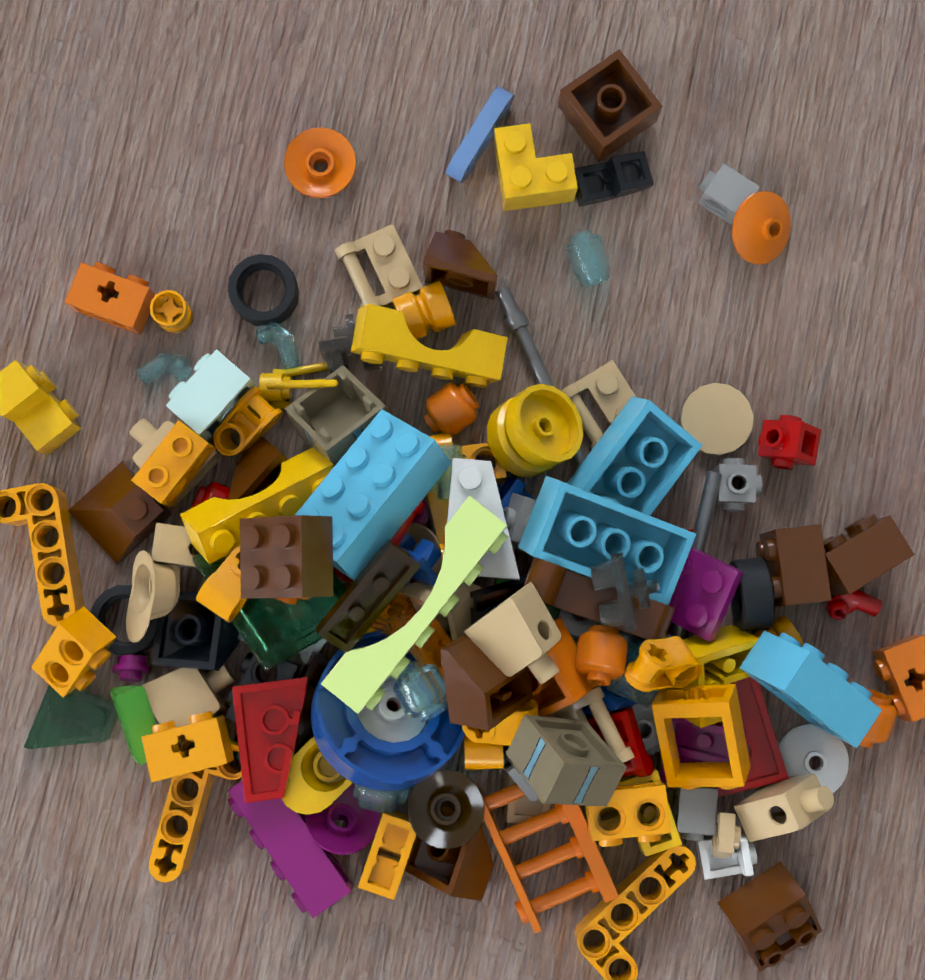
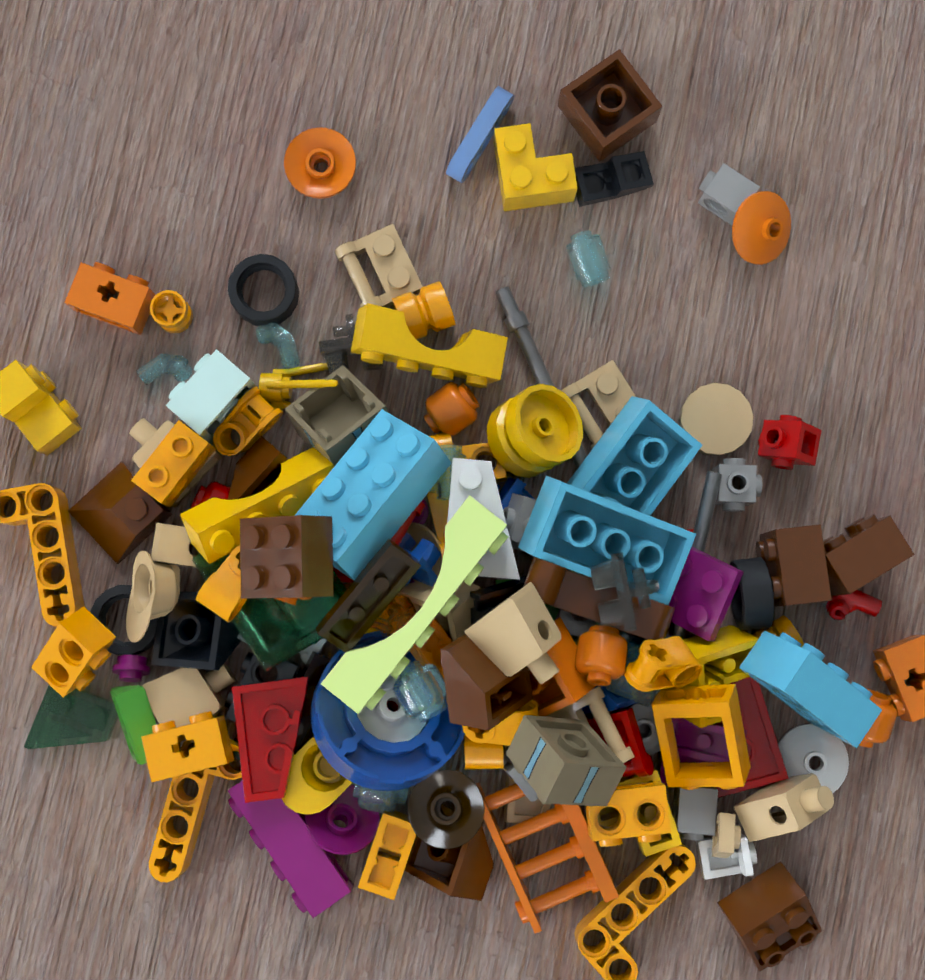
reddish brown slope [423,230,498,300] -> none

